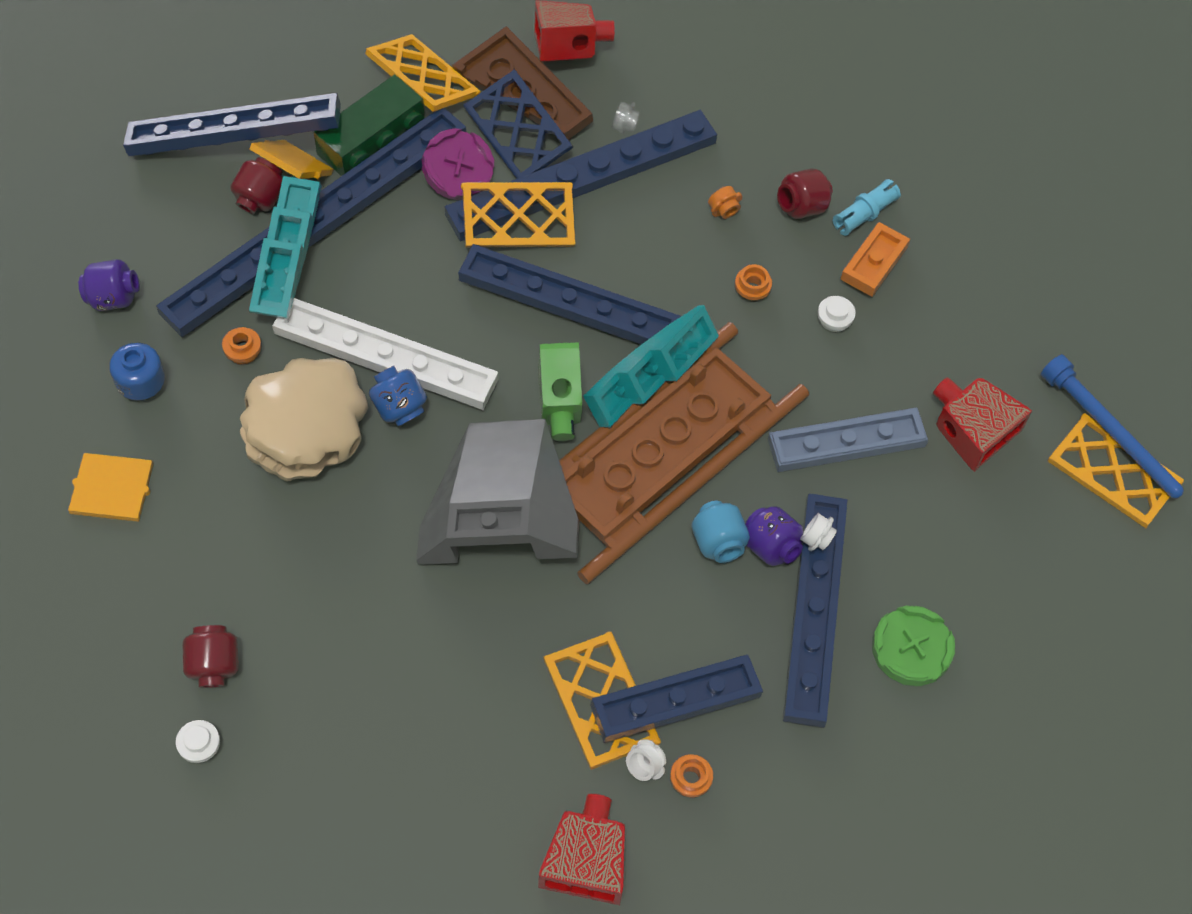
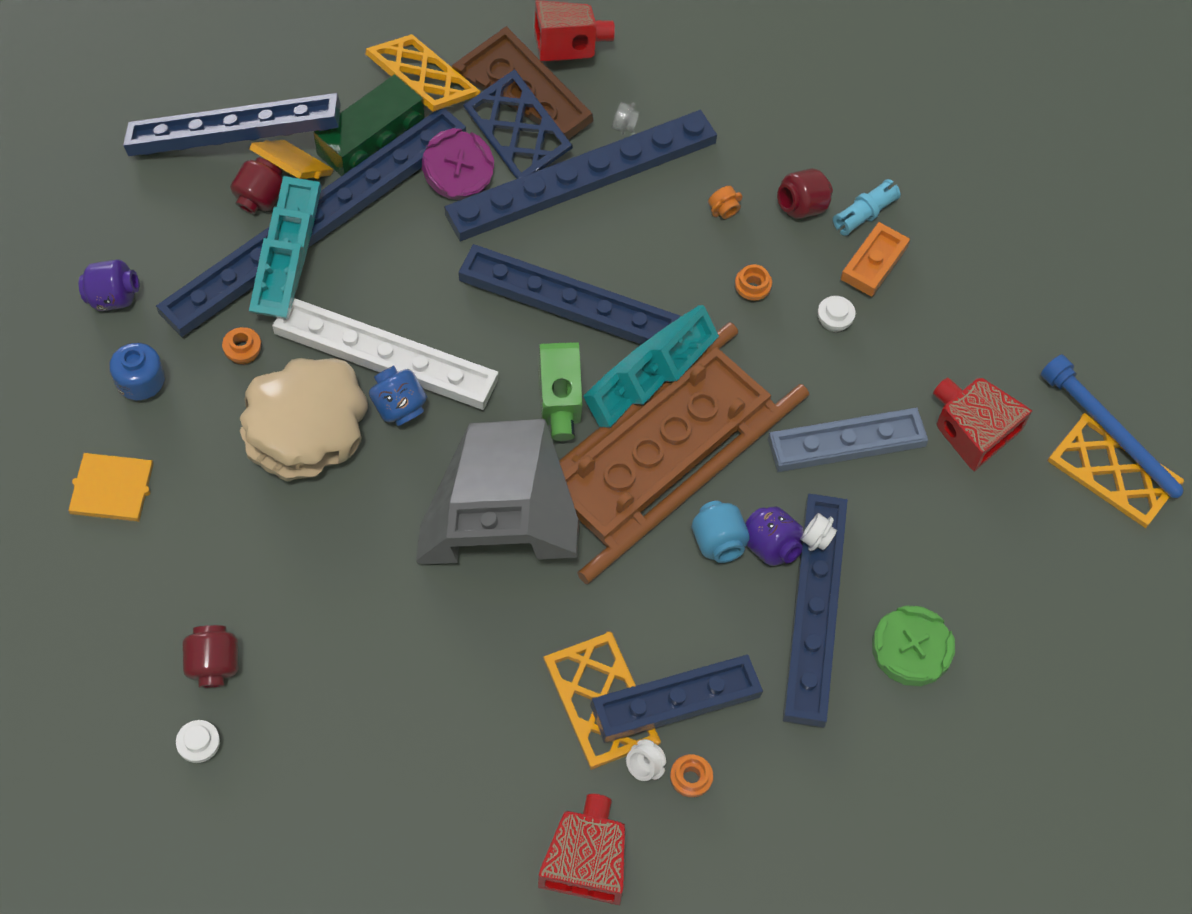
light orange window [461,182,575,247] -> none

